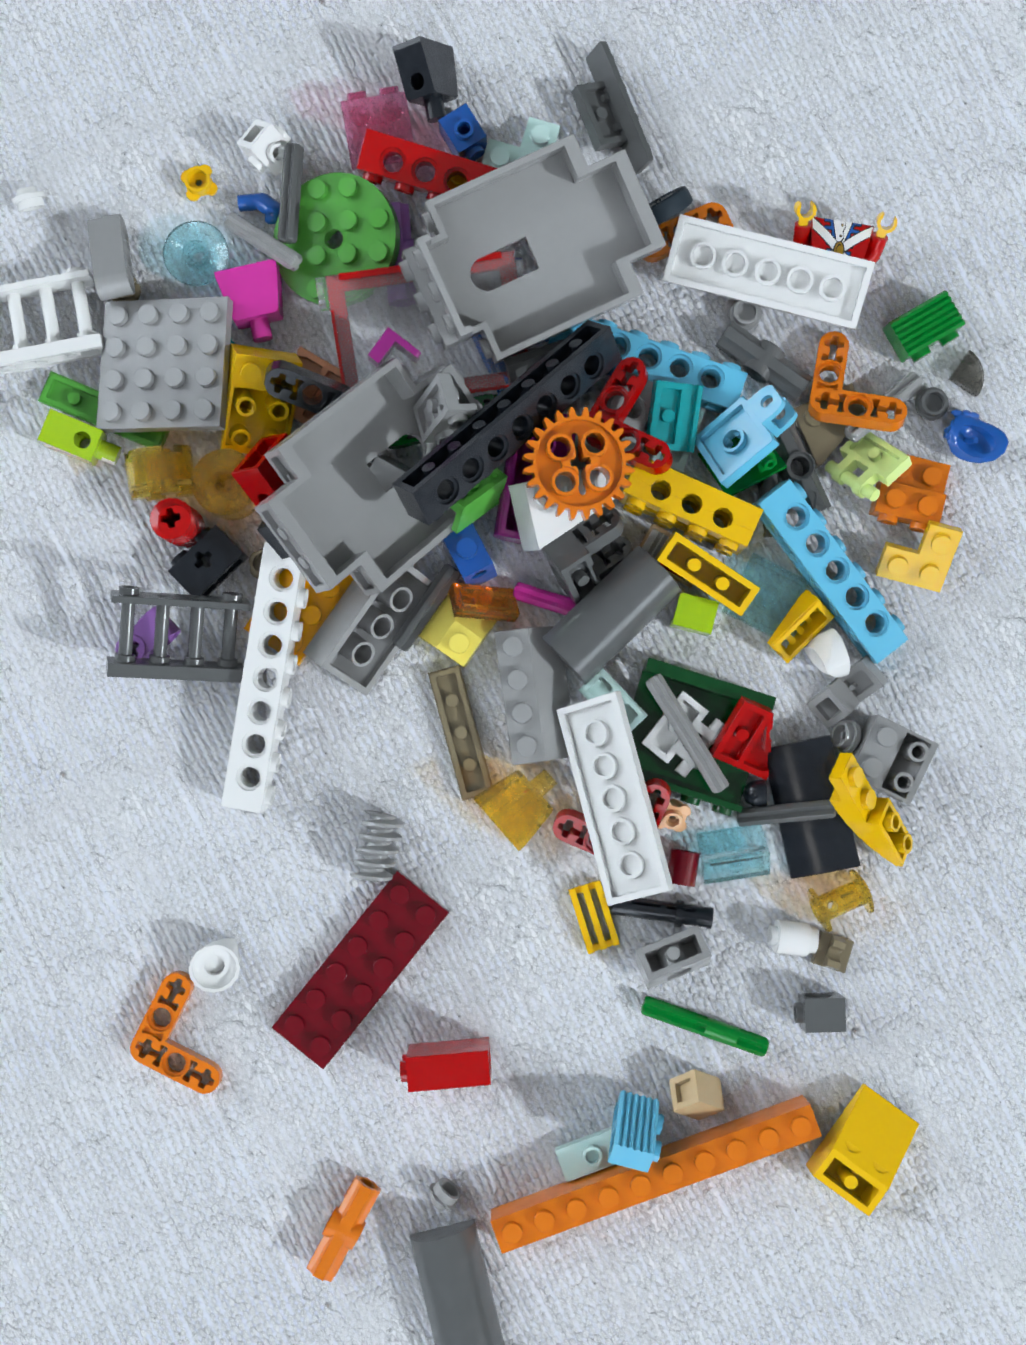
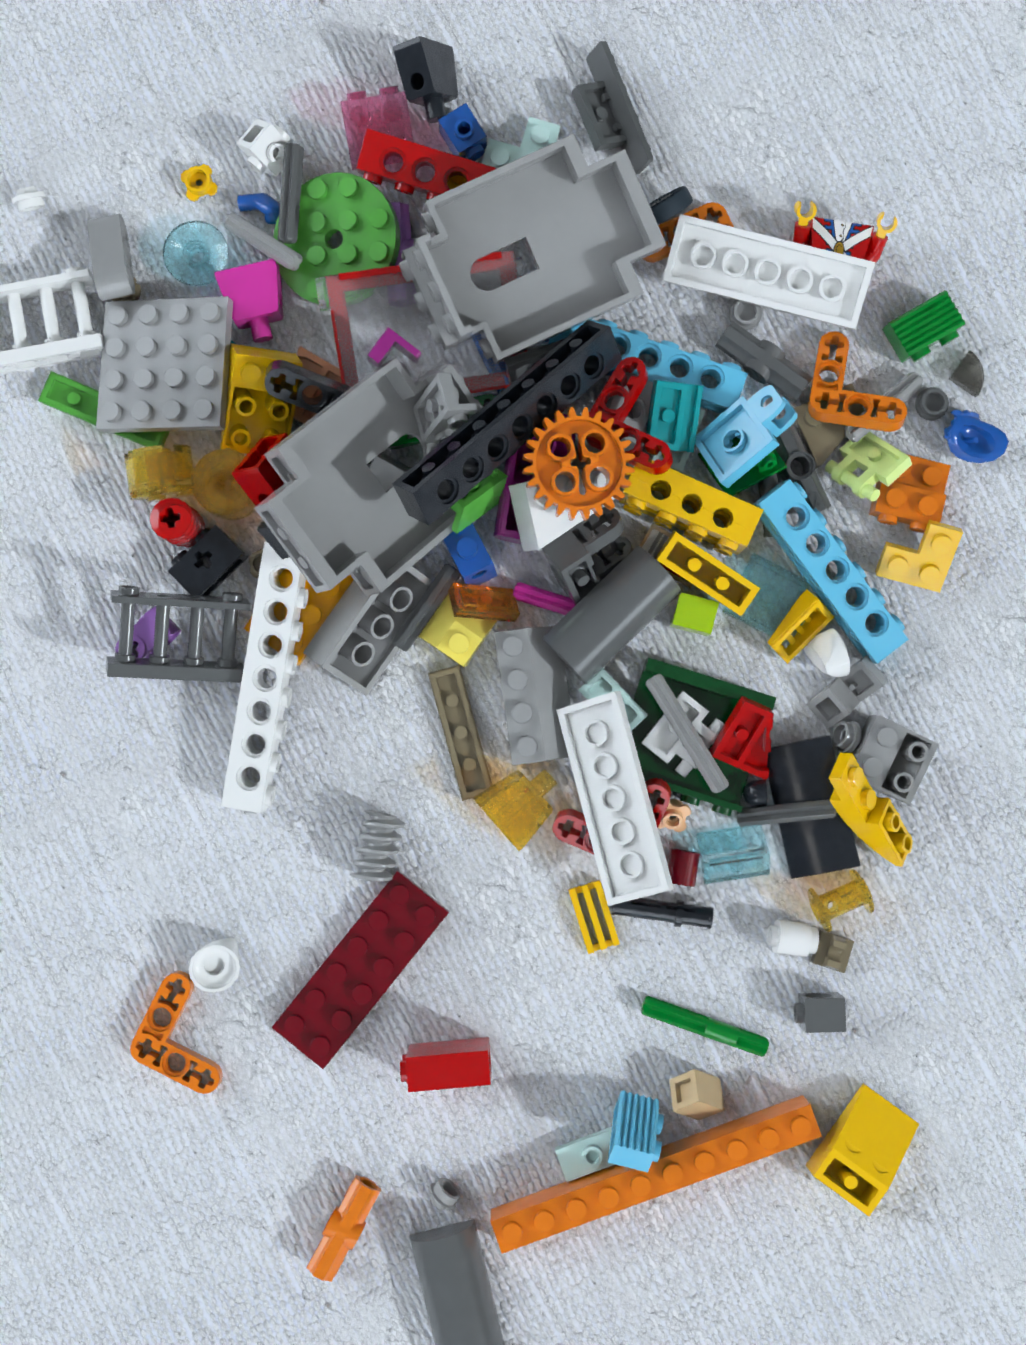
lime torso [37,408,122,466] -> none
light grey brick [635,925,712,989] -> none

